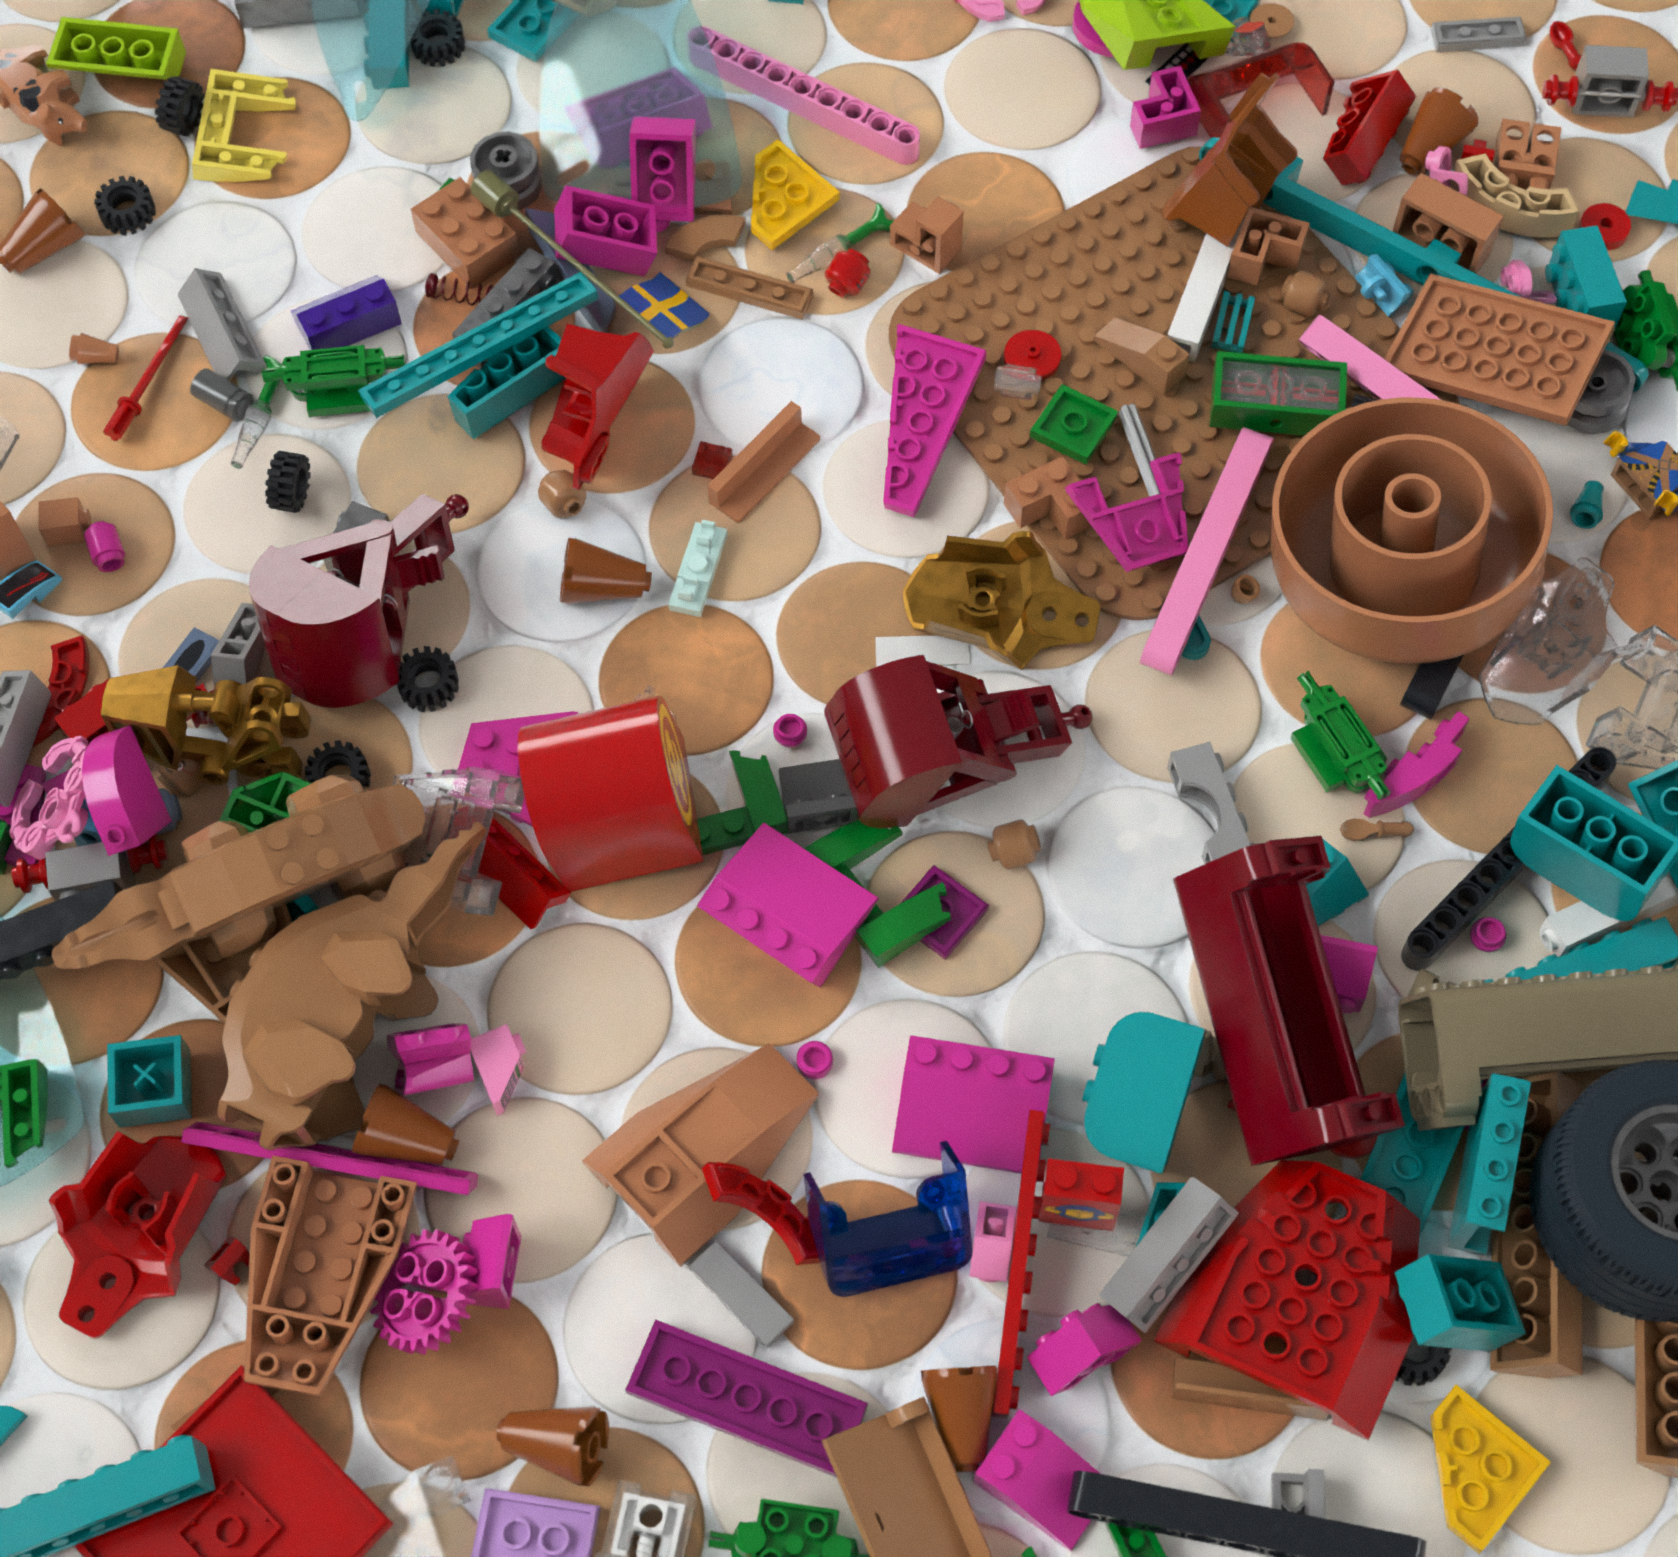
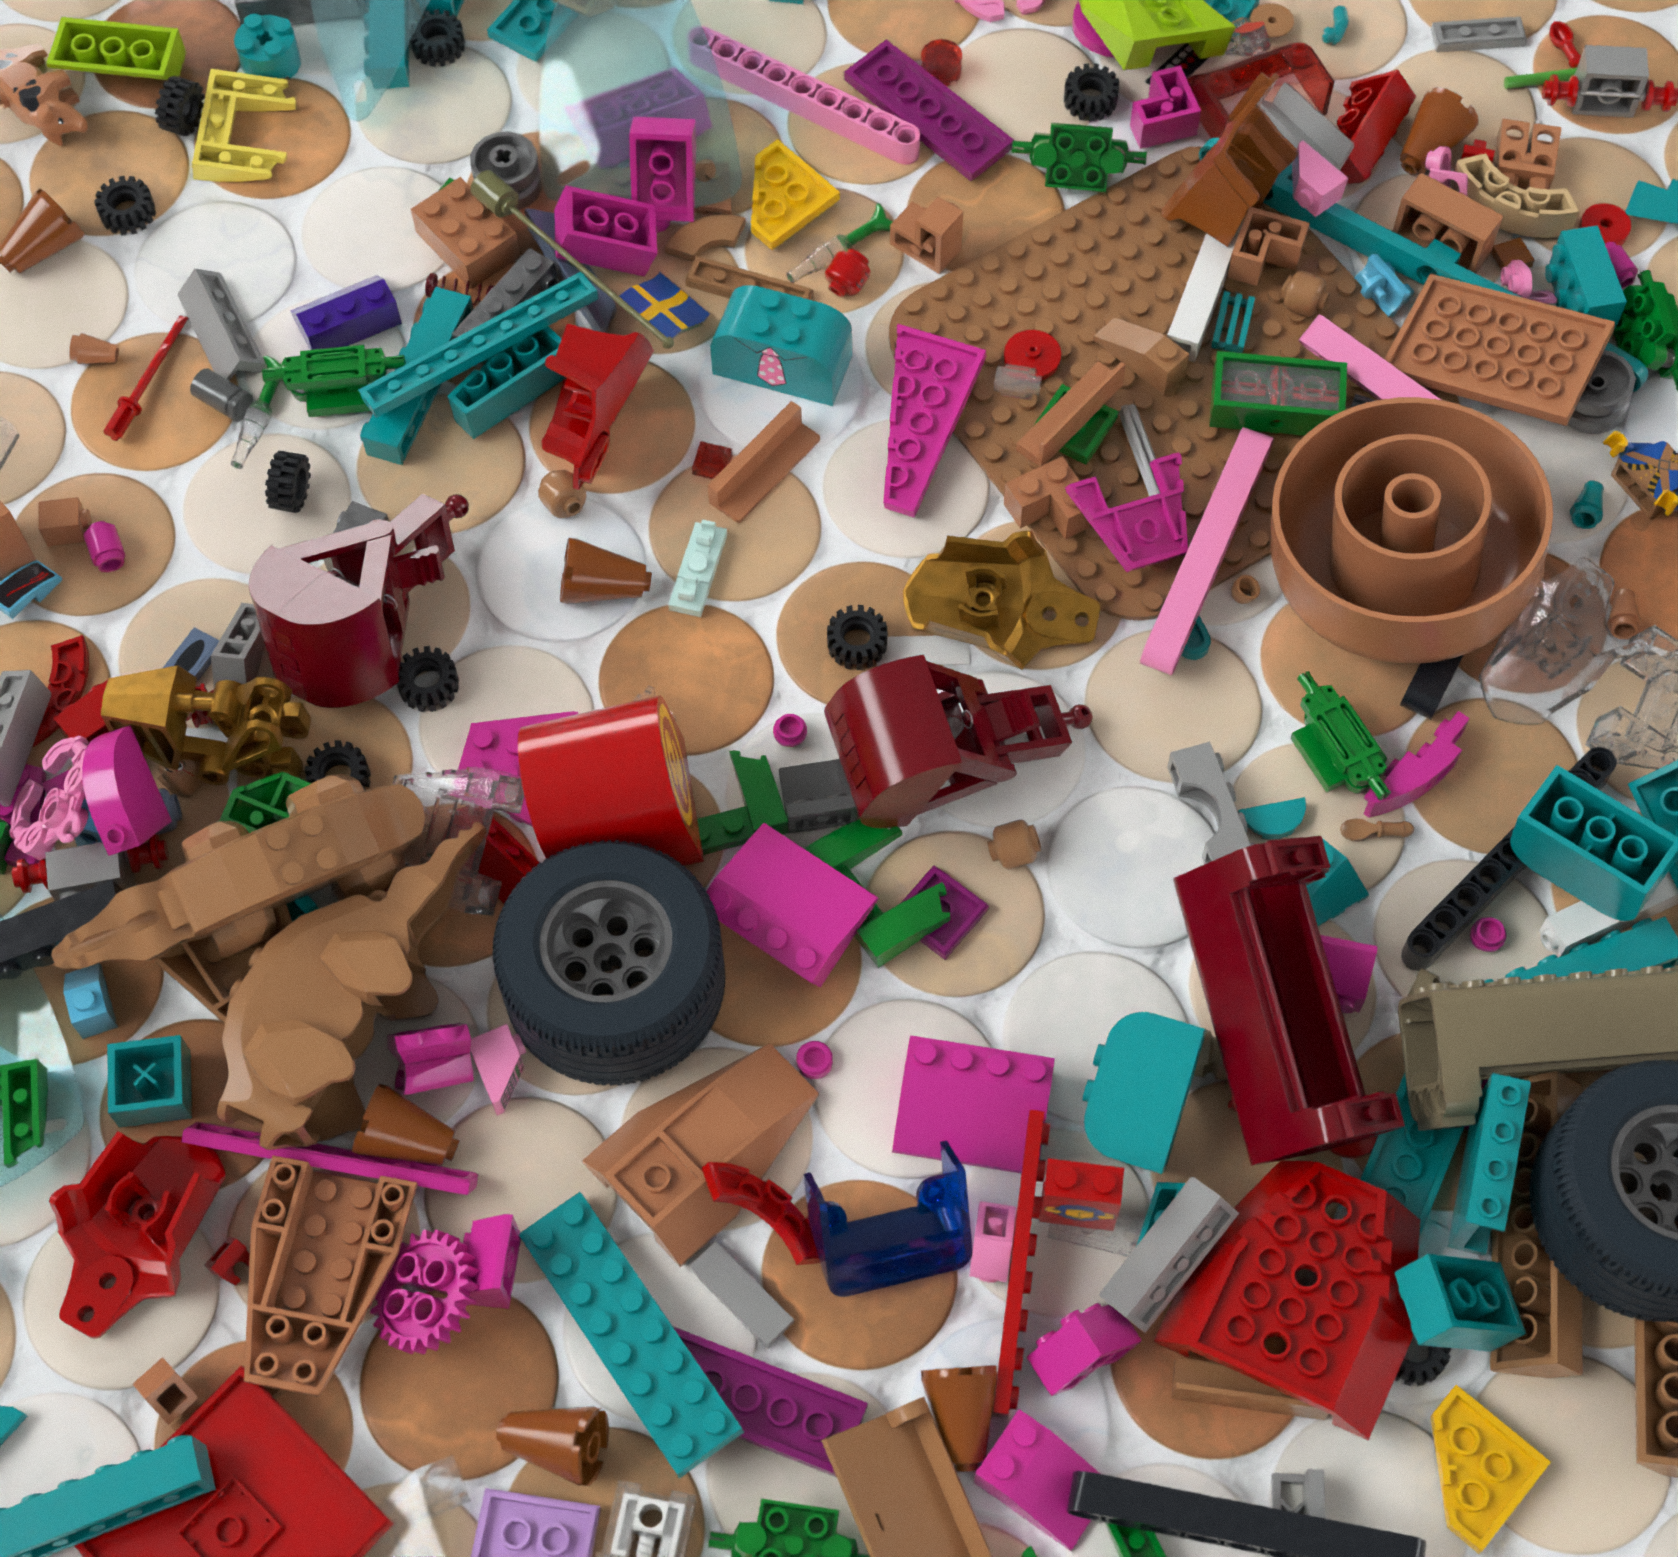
none -> medium azure slope [63,963,118,1039]
none -> nougat brick [133,1357,199,1425]
none -> teal brick [234,14,301,79]
none -> teal brick [360,287,474,465]
none -> black wheel [492,840,726,1086]
none -> teal plate [519,1192,744,1478]
none -> teal brick [710,285,852,406]
none -> black tyre [827,605,888,670]
none -> magenta plate [844,39,1014,182]
none -> clear red wheel [921,39,963,87]
none -> green piece [1012,122,1147,192]
none -> nougat panel [1016,361,1126,467]
none -> black tyre [1064,63,1120,121]
none -> teal tile [1238,797,1306,839]
none -> light grey panel [1260,82,1355,171]
none -> bright pink slope [1292,141,1348,217]
none -> teal arm [1322,5,1349,45]
none -> dark orange tile [1491,237,1535,269]
none -> bright green bar [1504,68,1577,89]
none -> dark pink brick [1605,242,1638,289]
none -> nougat cone [1607,588,1642,639]

